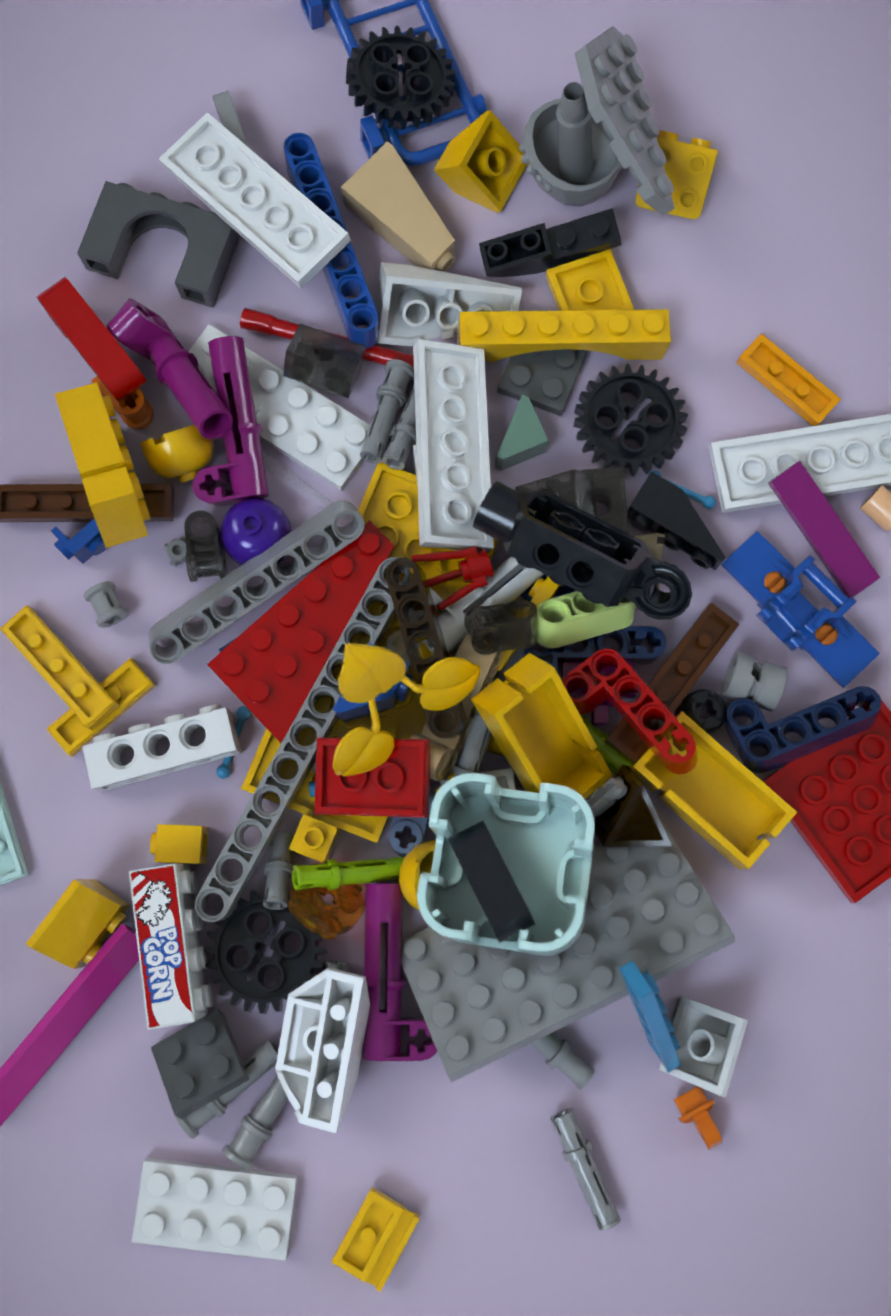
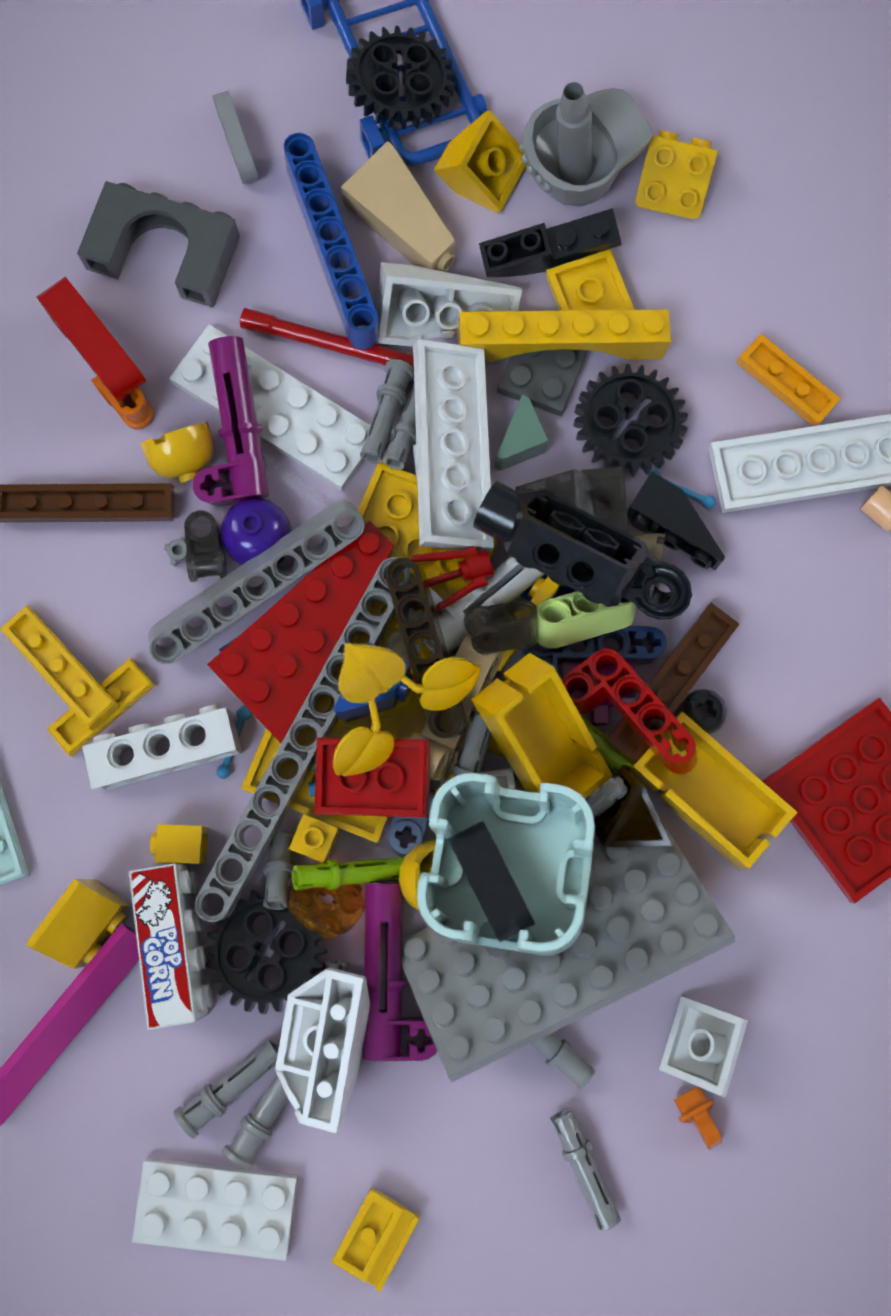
blue bracket [51,518,107,564] -> none
yellow piece [54,382,151,548] -> none
light grey bush [83,581,129,628] -> none
magenta piece [106,298,233,439] -> none
dark grey plate [151,1009,249,1119] -> none
white plate [159,112,351,289] -> none
clear smoke brick [283,323,366,398] -> none
light grey plate [574,26,675,216] -> none
dark azure plate [619,960,681,1073] -> none
blue piece [721,531,880,688] -> none
light grey wheel [722,652,788,712] -> none
dark blue beam [726,686,881,773] -> none
magenta tile [768,461,880,598] -> none

